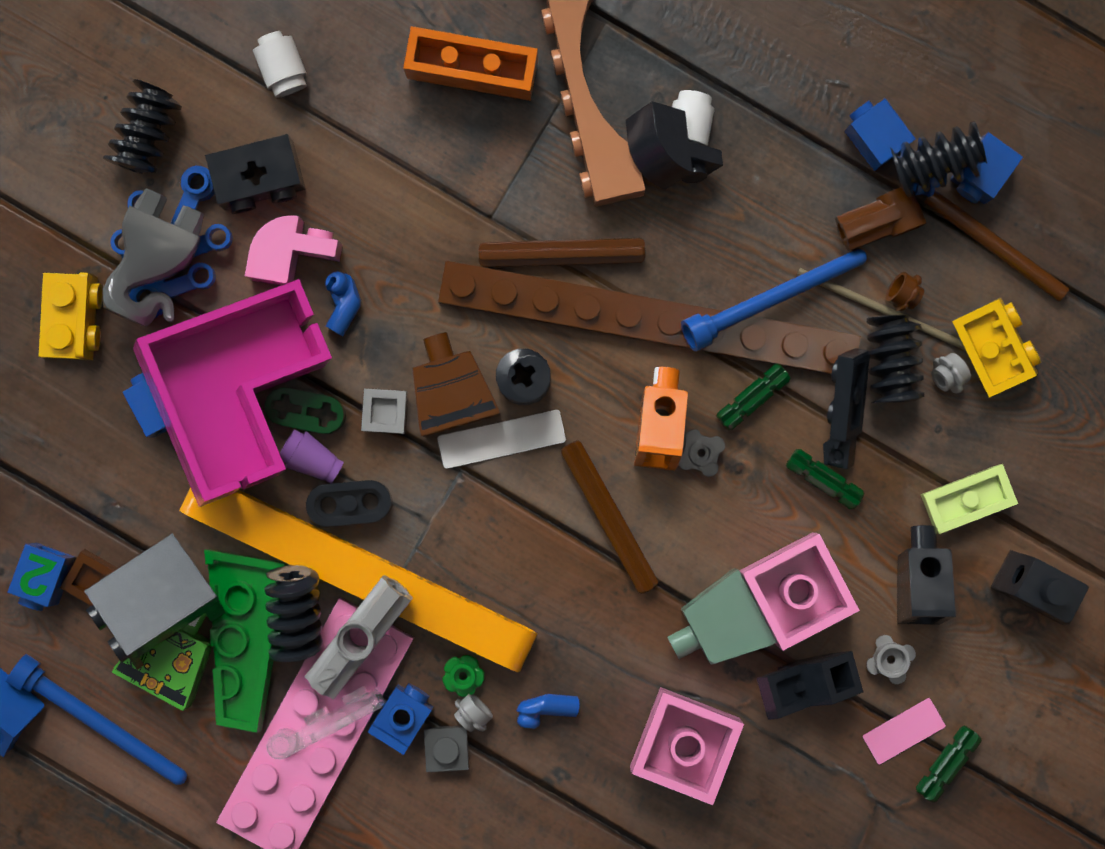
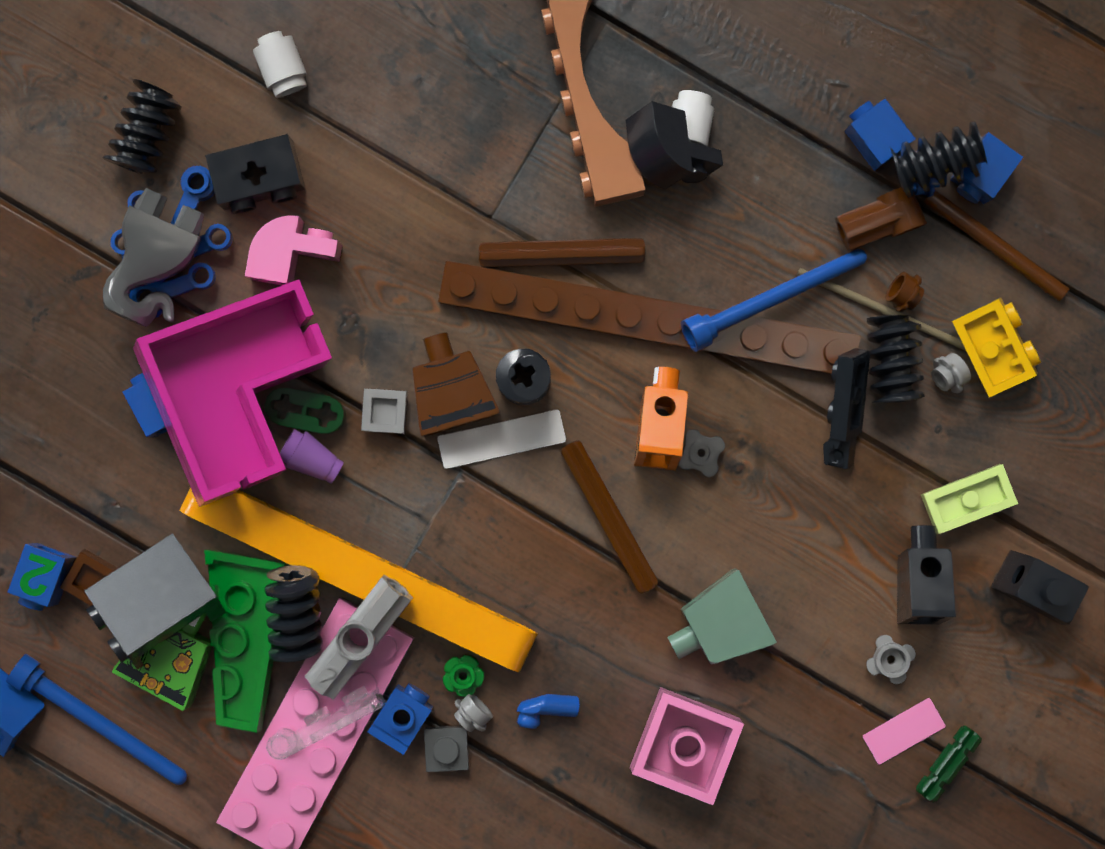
yellow bracket [39,272,103,360] -> none
black plate [306,480,392,527] -> none
blue arm [325,271,361,336] -> none
orange brick [403,26,538,101] -> none
dark green axle [716,364,791,430] -> none
bright pink brick [739,532,860,651] -> none
black brick [756,651,864,720] -> none
dark green axle [786,449,865,509] -> none

